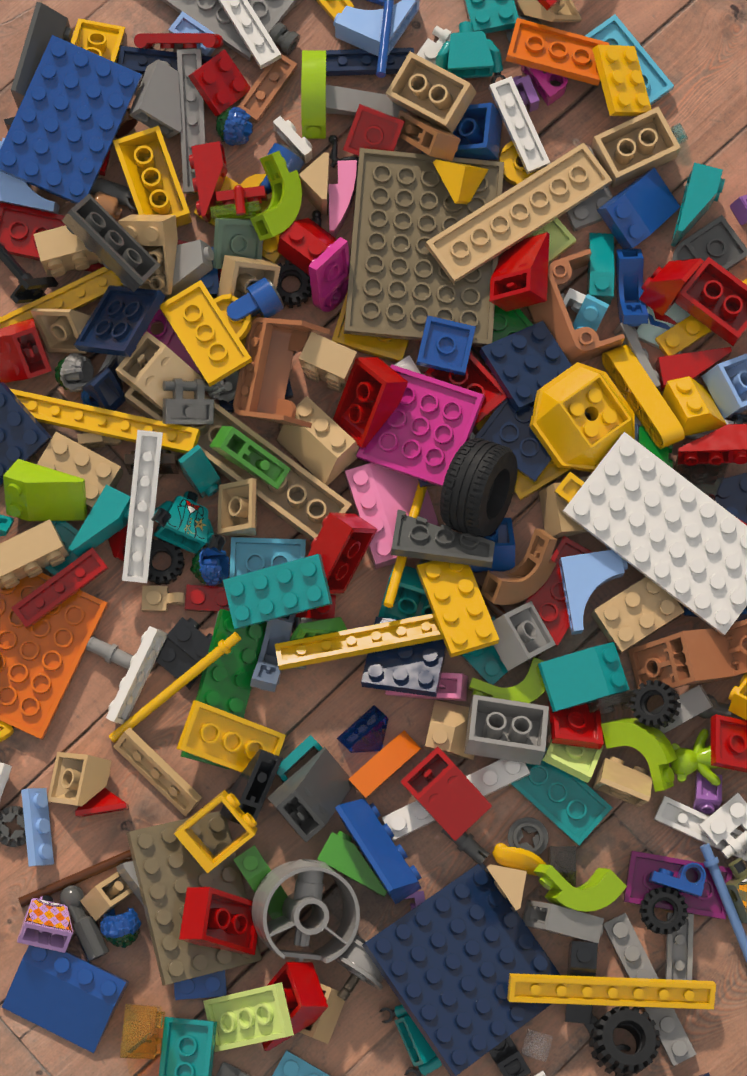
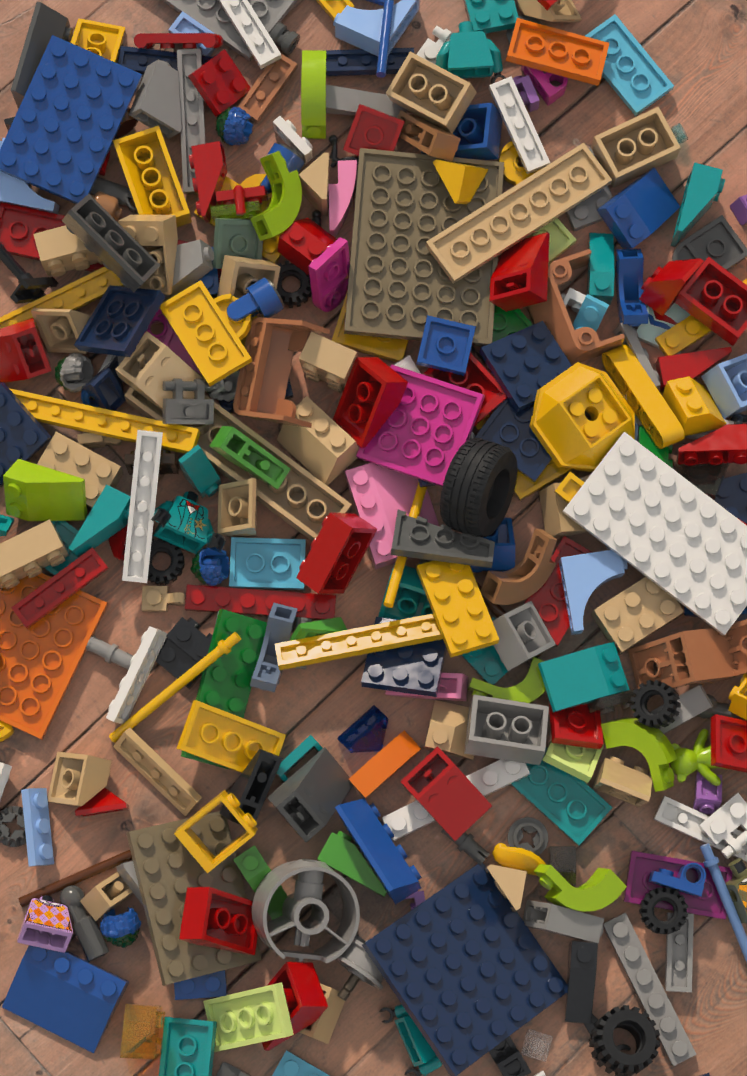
teal plate [223,554,332,629] -> none
yellow plate [507,973,716,1010] -> none
yellow plate [592,45,652,116] -> none

